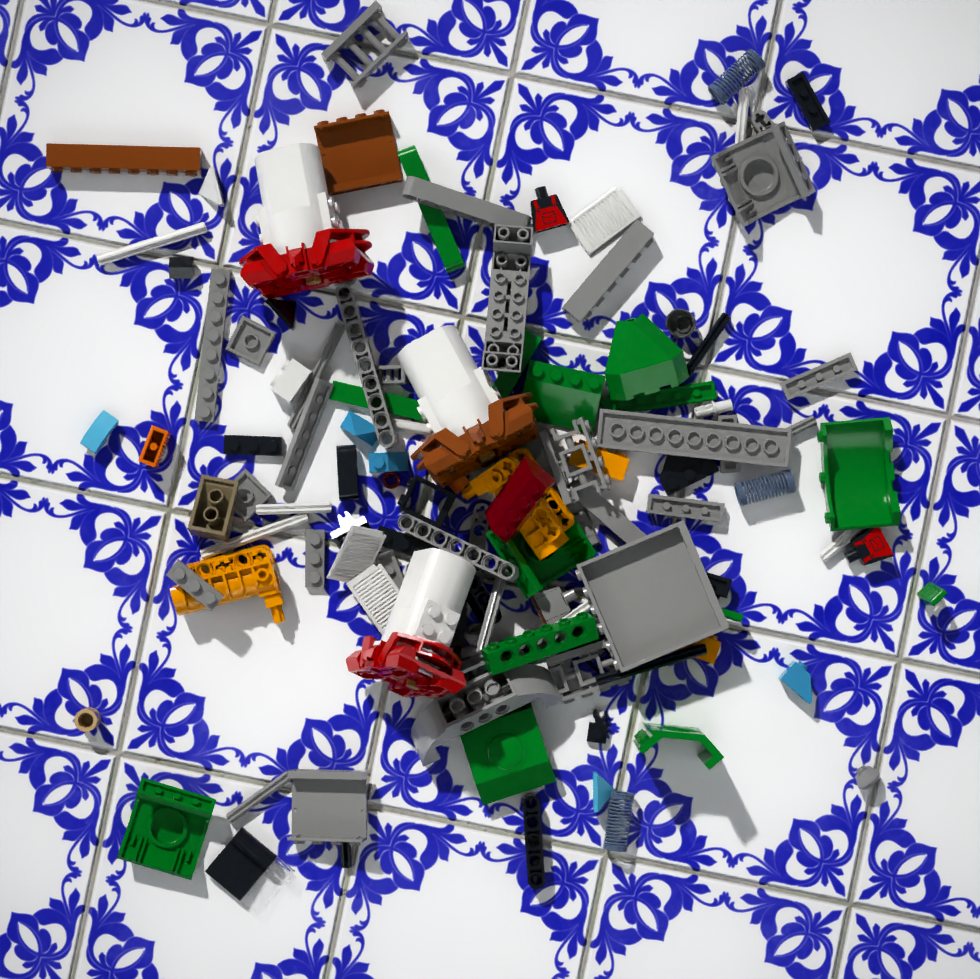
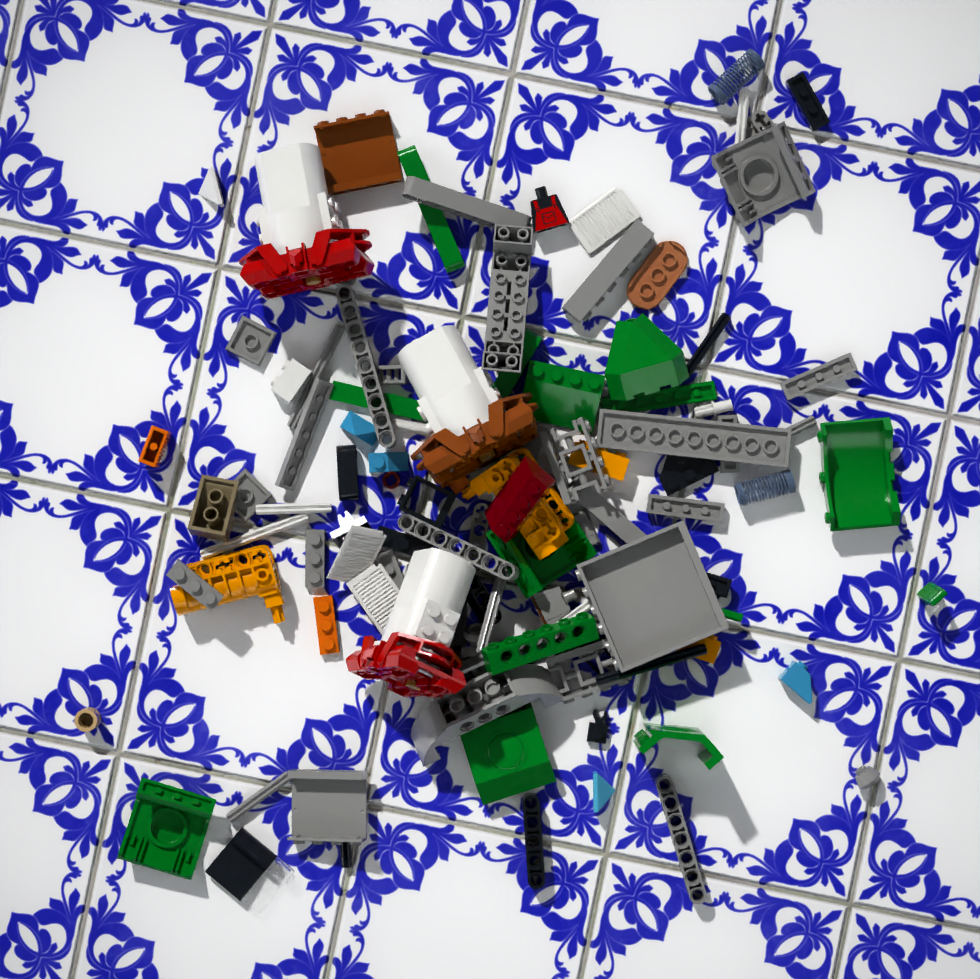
dark orange brick [46,143,203,177] -> none
medium azure slope [80,410,119,454] -> none
white axle [97,222,207,266] -> none
black piece [169,257,195,279] -> none
light grey plate [194,268,231,423] -> none
black plate [224,435,282,456] -> none
black slope [265,299,296,331] -> none
light grey fence [321,0,409,90] -> none
sand blue piece [603,790,635,852] -> none
dark grey hair [665,308,696,339] -> none
white axle [820,529,865,561] -> none
torso [844,527,894,566] -> none
none -> orange plate [313,595,340,655]
none -> nougat tile [627,241,688,310]
none -> light grey beam [655,774,707,905]

